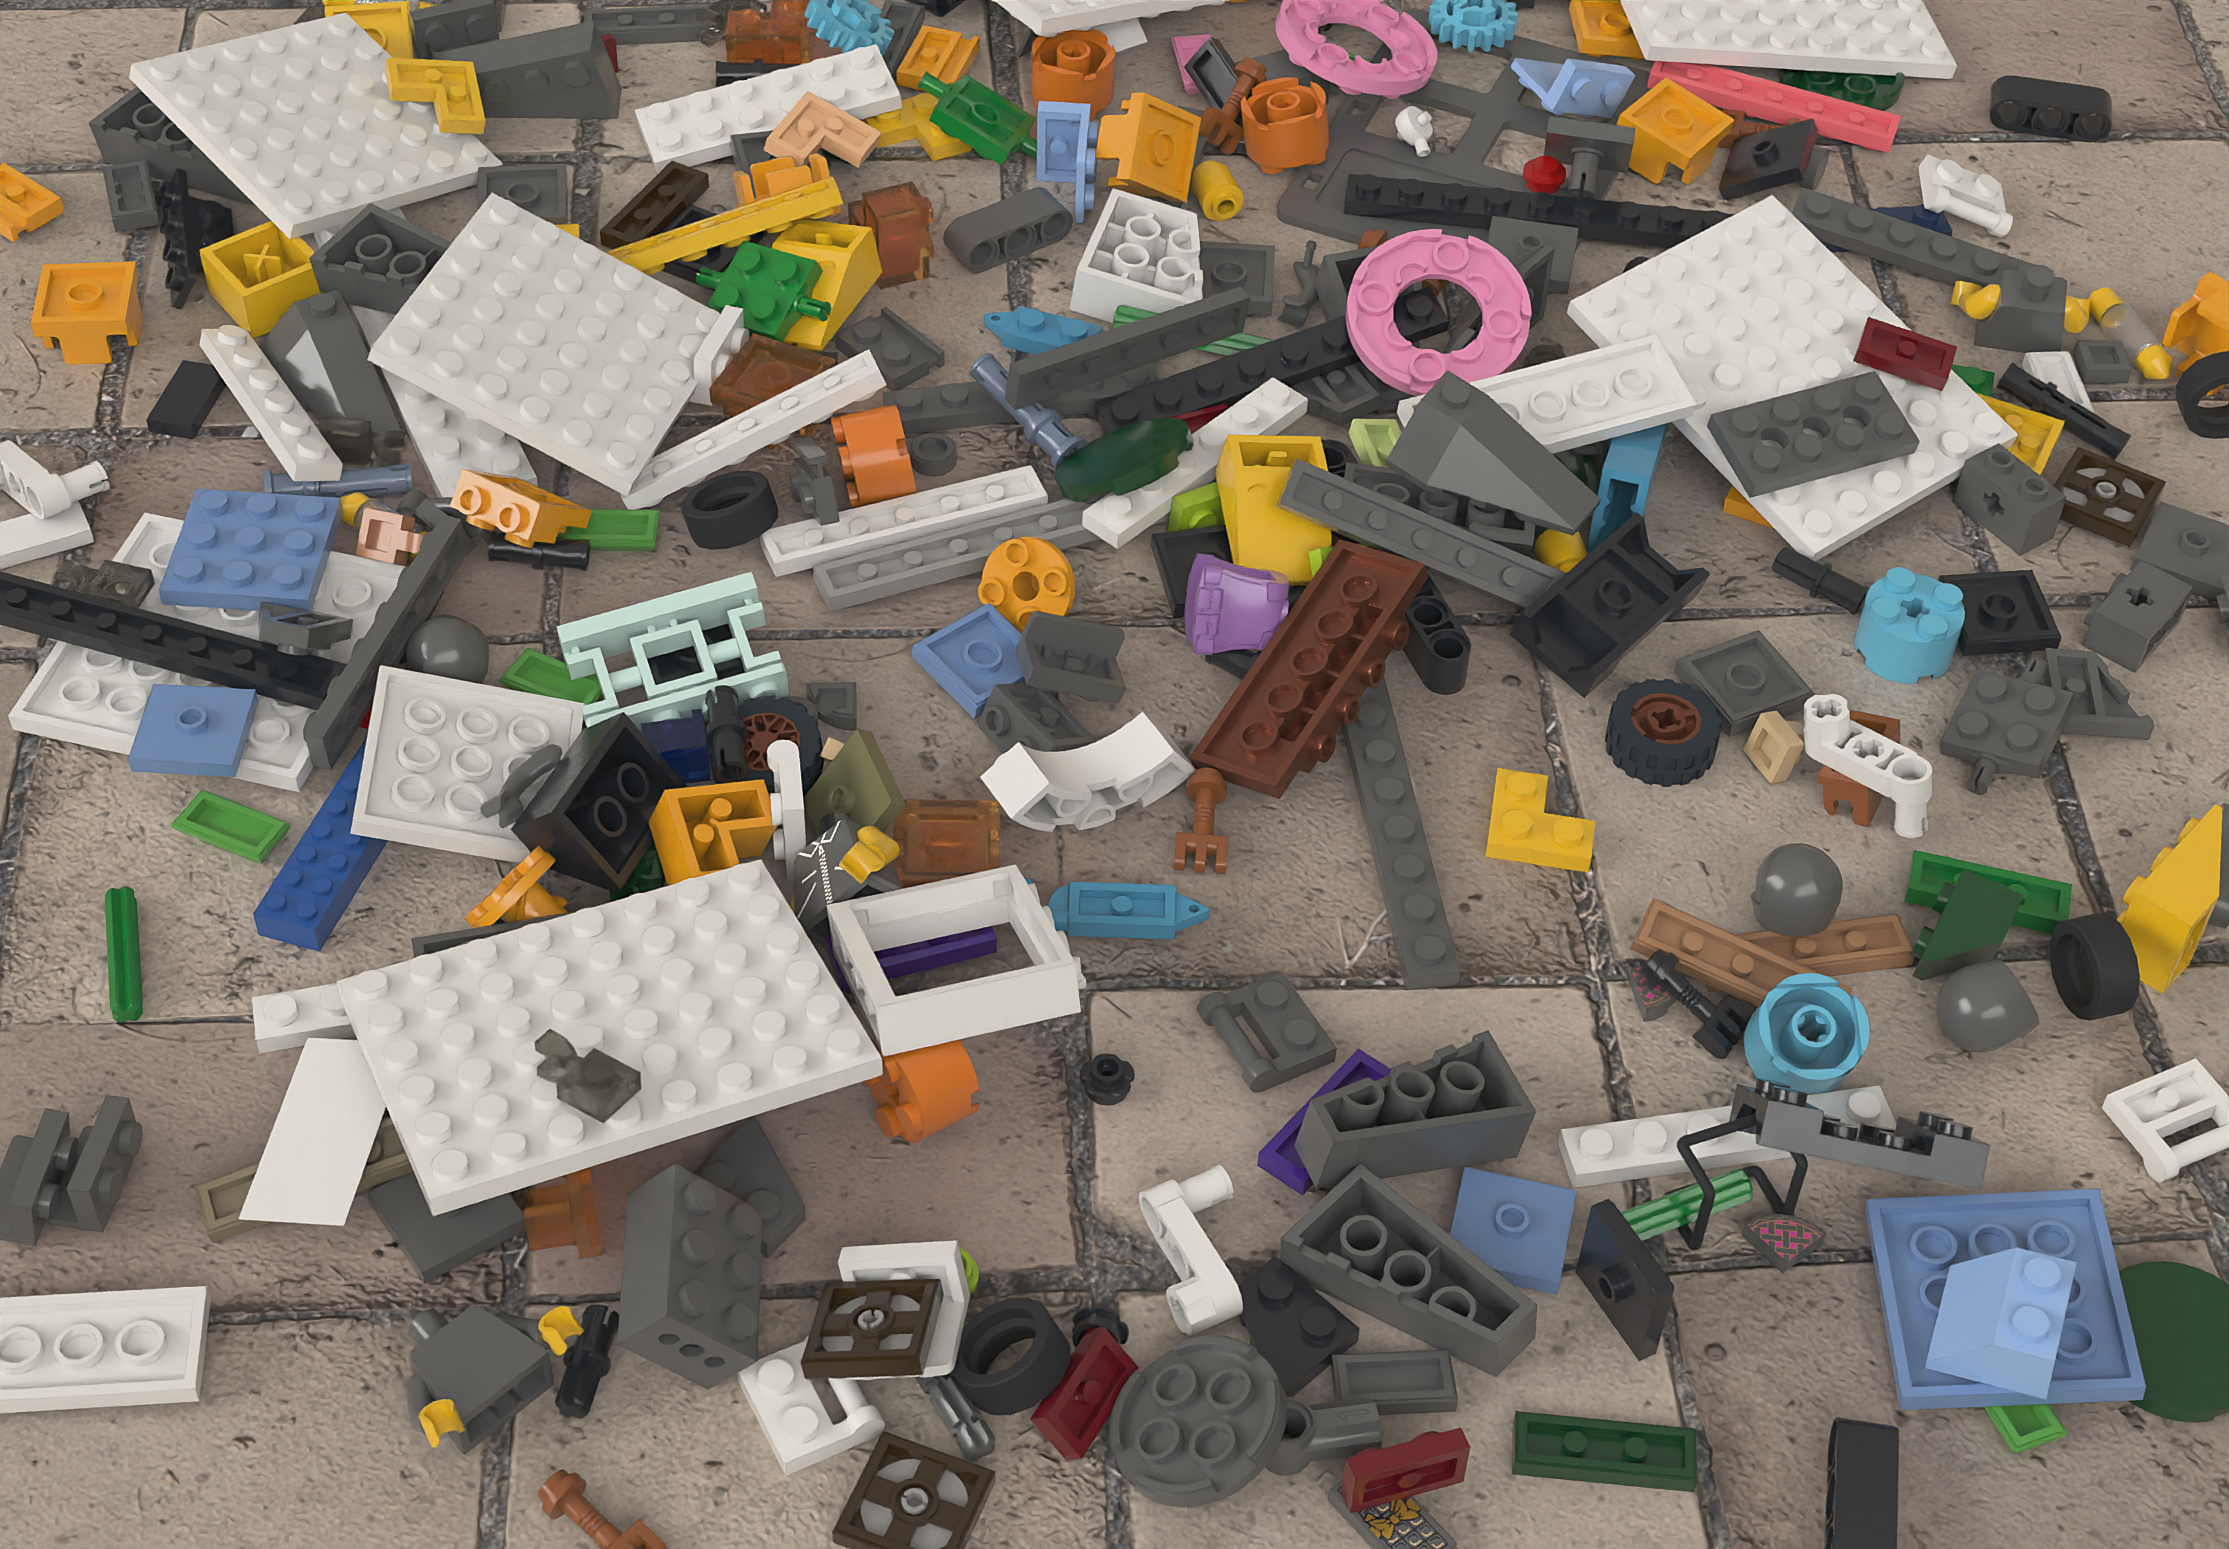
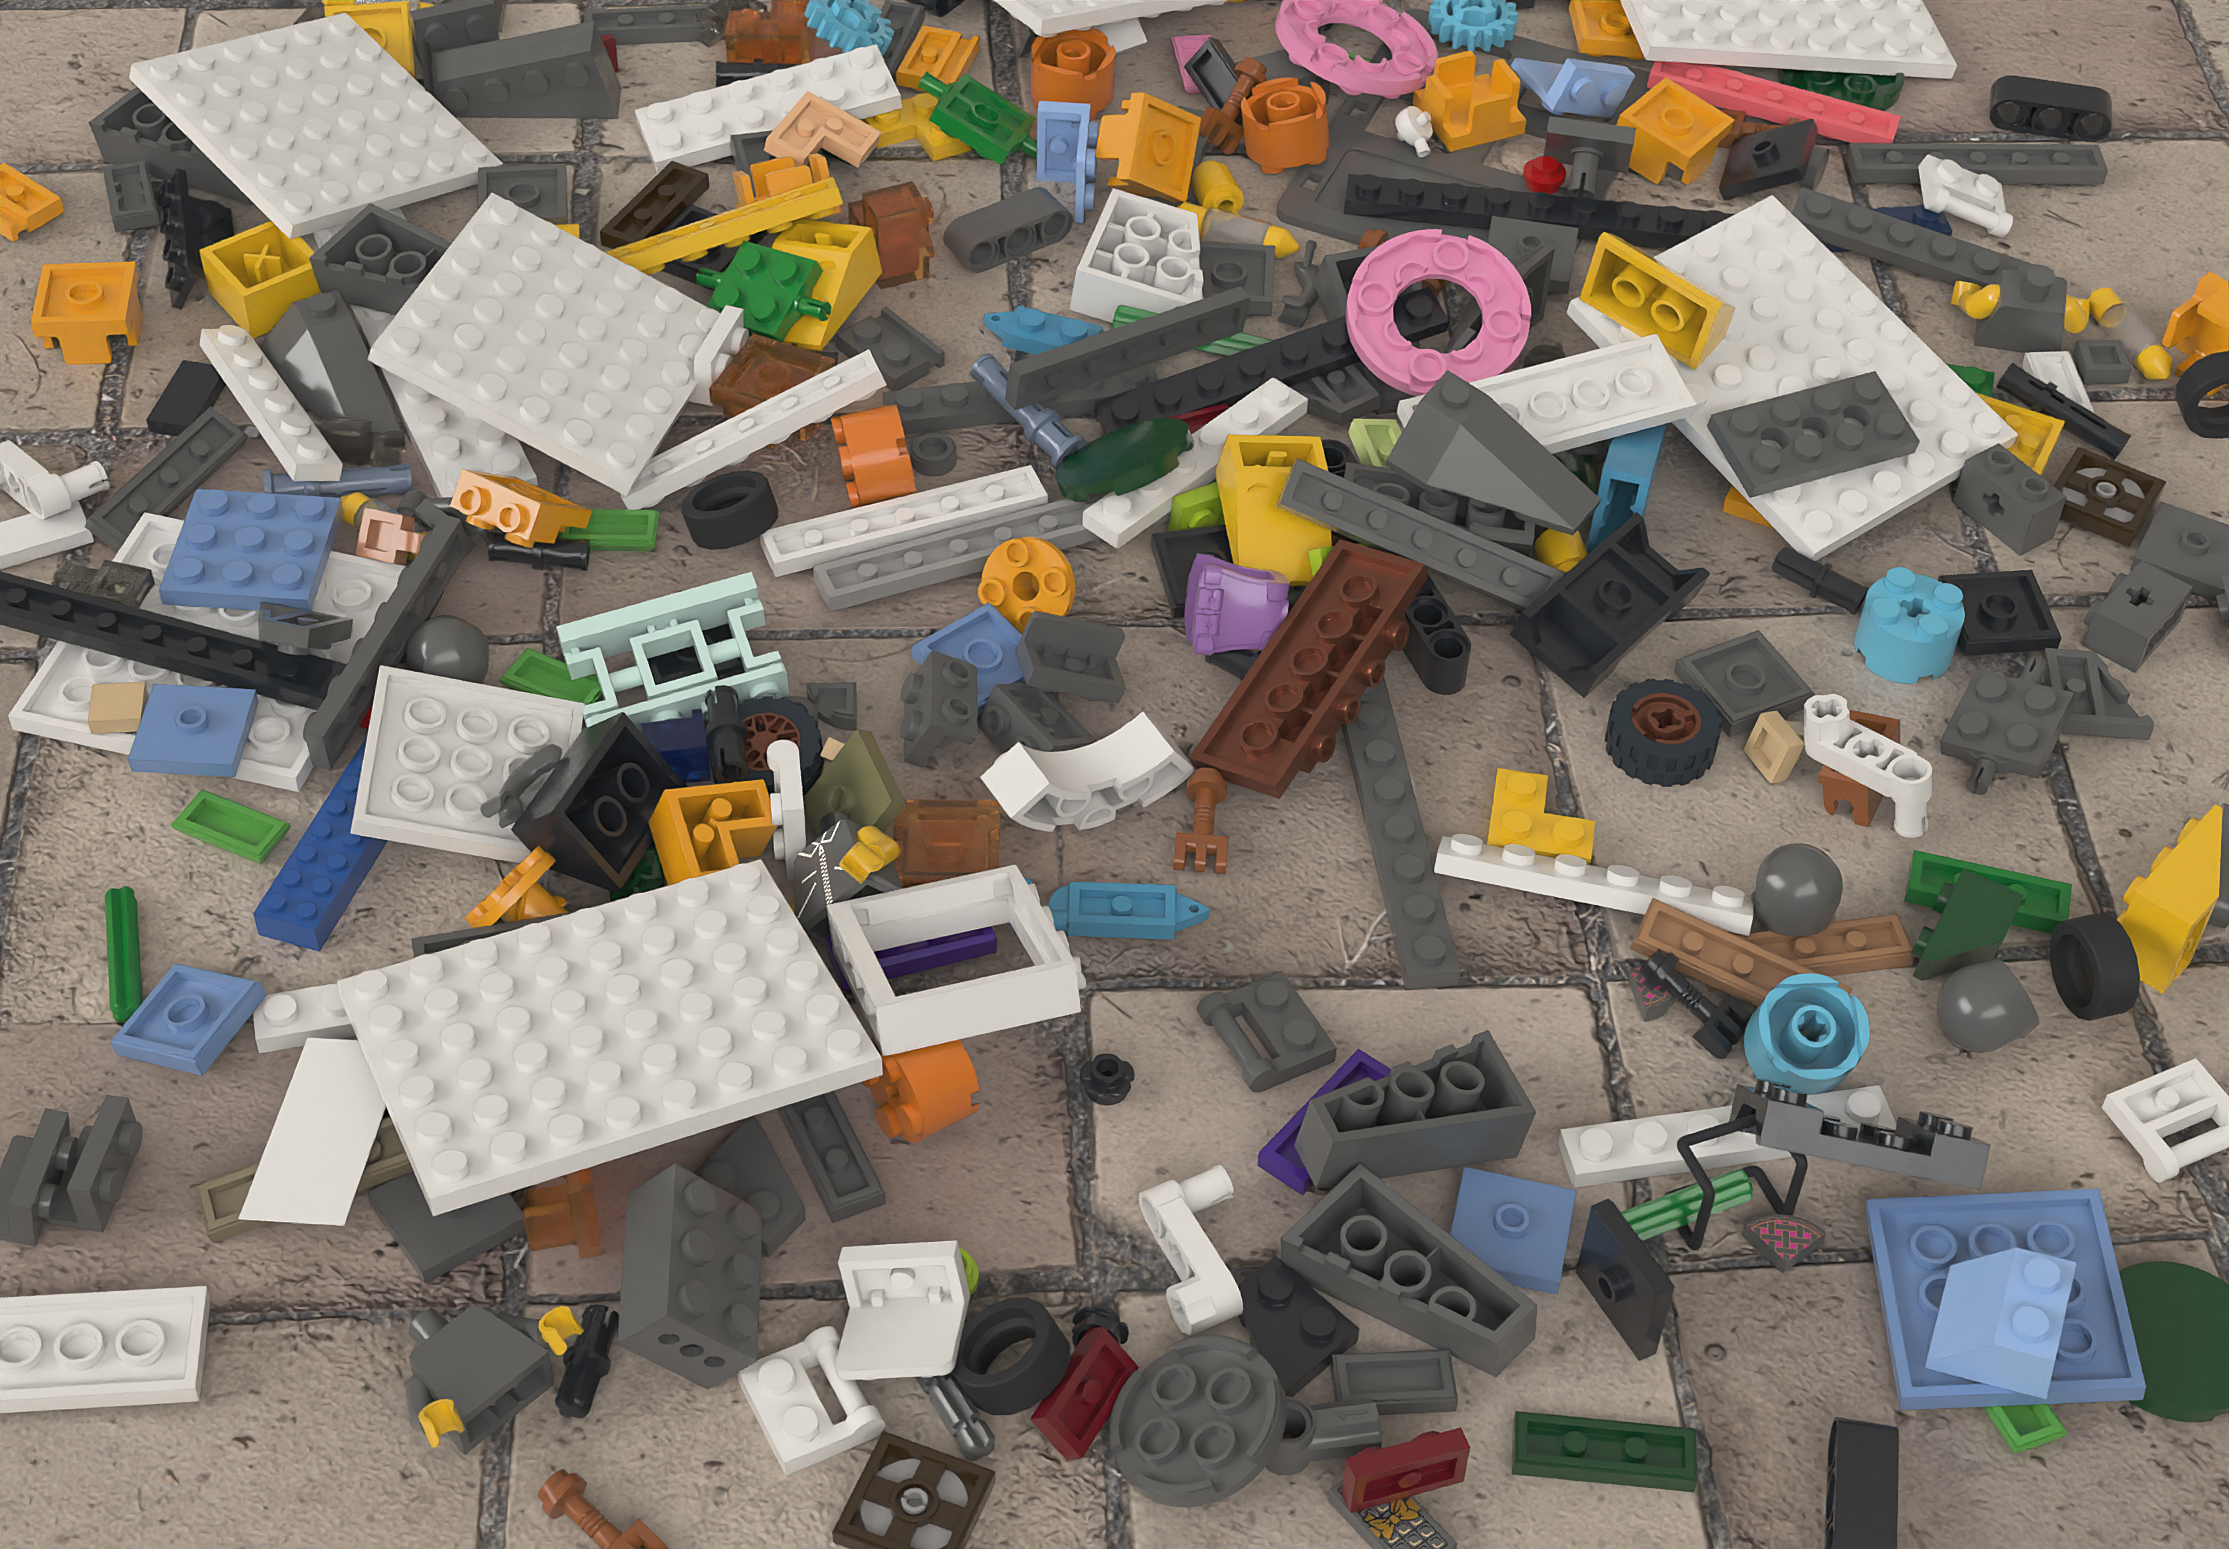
yellow plate [385,58,486,134] -> none
clear smoke plate [535,1029,641,1123] -> none
dark grey plate [789,434,840,526] -> none
dark brown piece [801,1279,944,1379] -> none
dark red plate [1853,317,1957,391] -> none
none -> dark grey tile [85,407,248,553]
none -> tan tile [88,681,148,734]
none -> medium blue plate [110,963,267,1076]
none -> dark grey tile [776,1090,886,1223]
none -> dark grey bracket [900,650,977,767]
none -> clear piece [1177,202,1300,259]
none -> light orange panel [1412,50,1527,152]
none -> white plate [1434,834,1754,936]
none -> yellow slope [1580,232,1736,370]
none -> dark grey plate [1846,143,2108,186]

